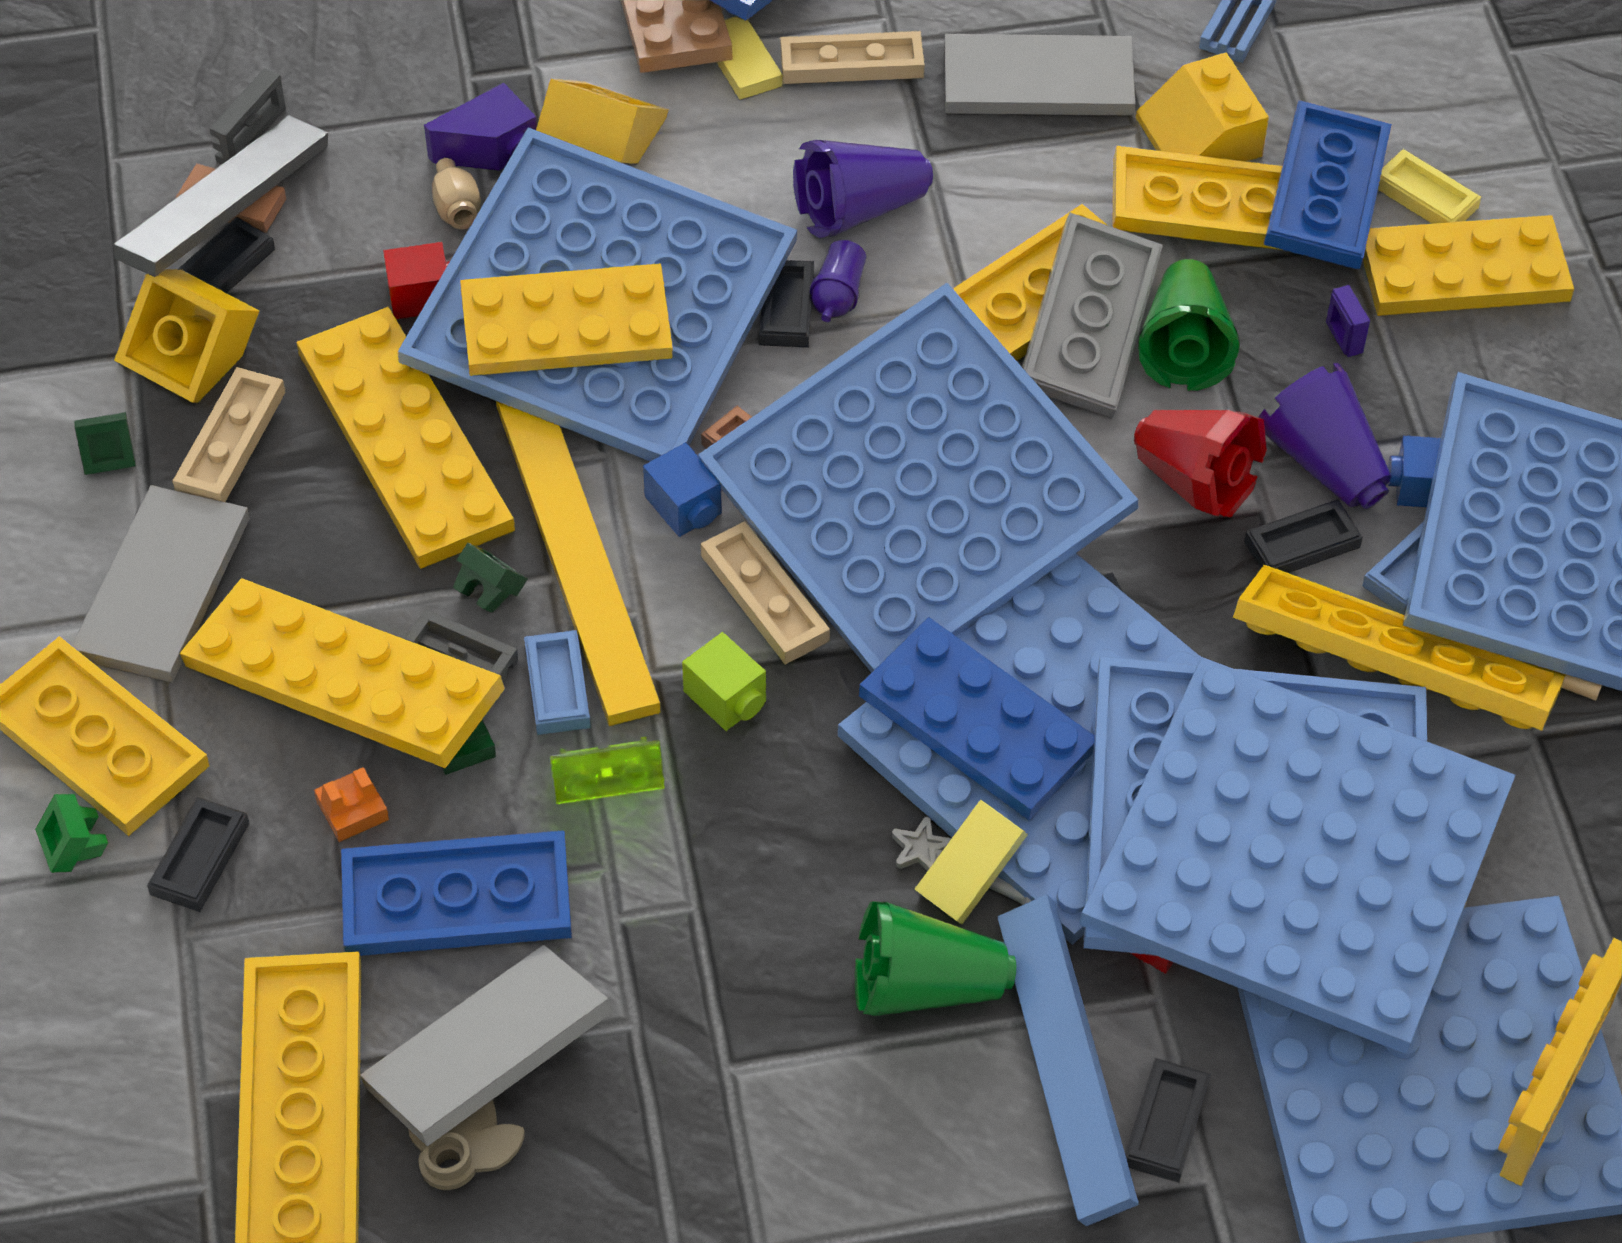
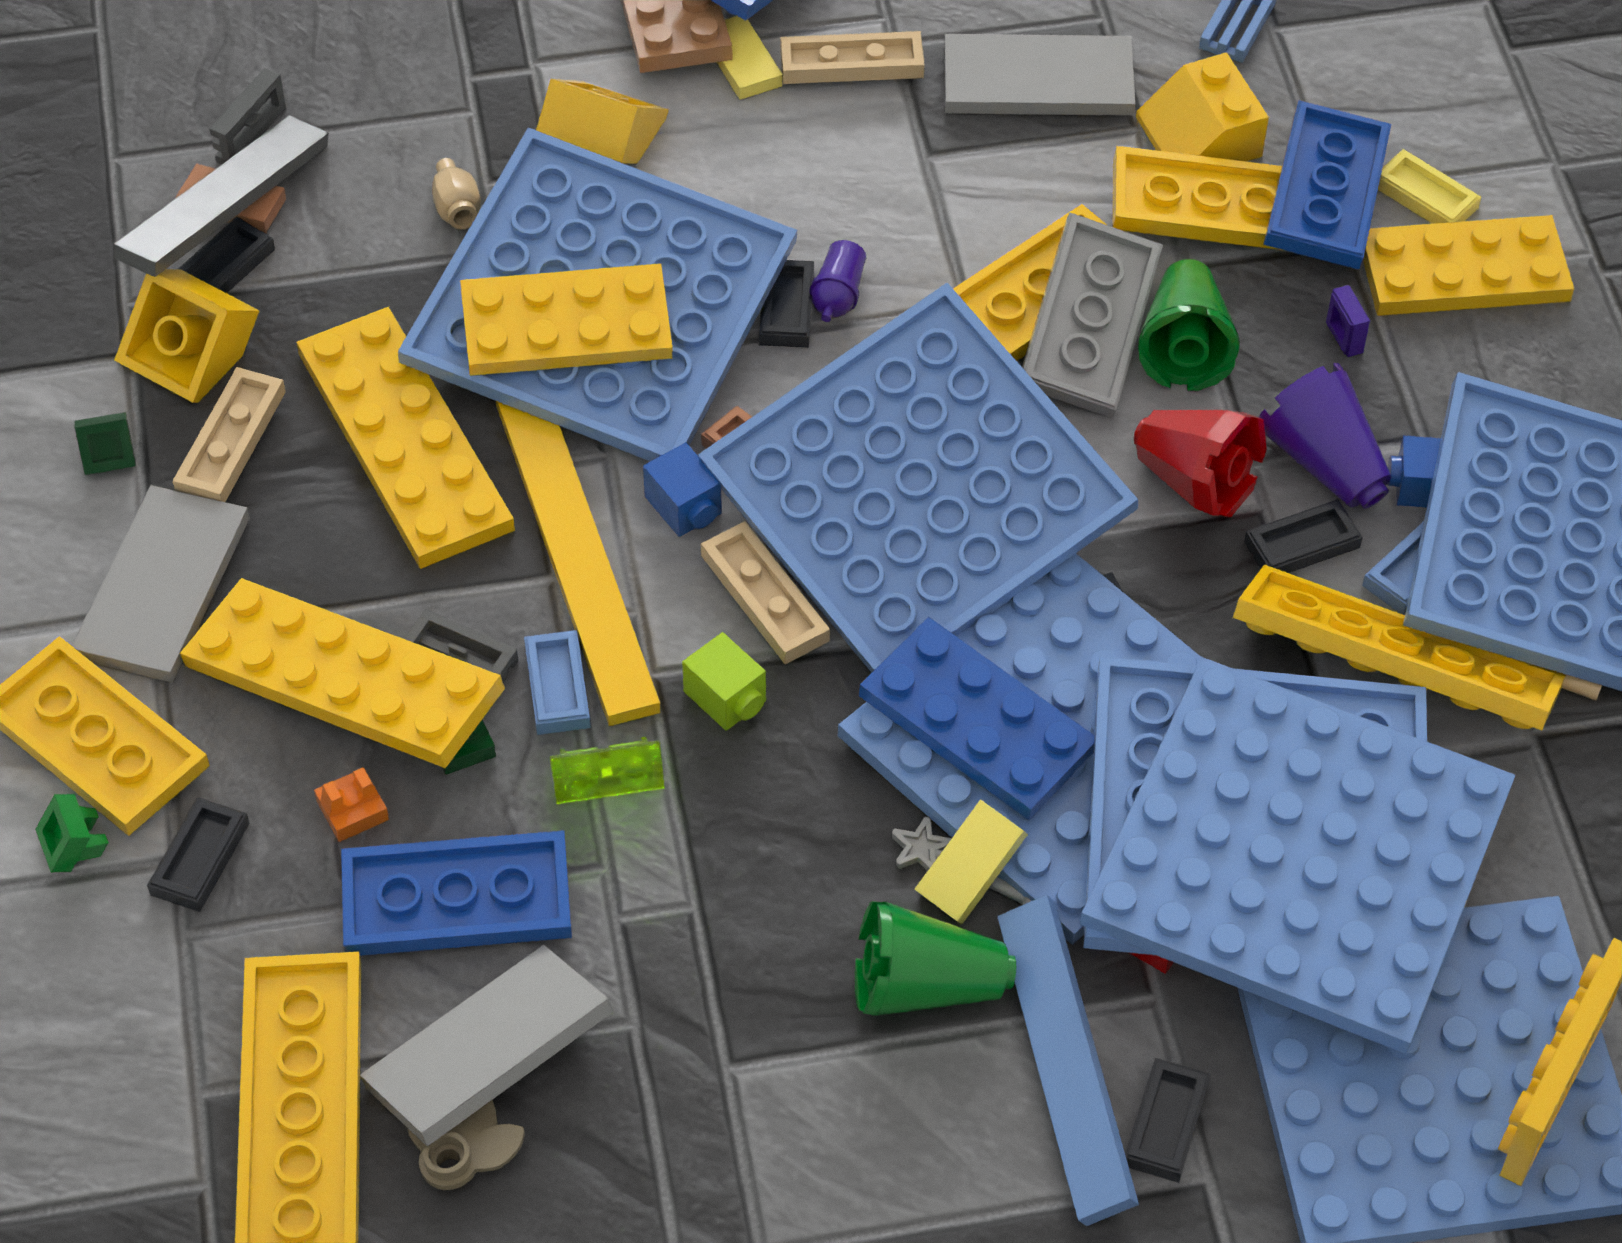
red brick [383,242,450,319] -> none
dark purple slope [424,83,537,171] -> none
dark green tile [453,542,528,613] -> none
dark purple cone [793,140,933,238] -> none

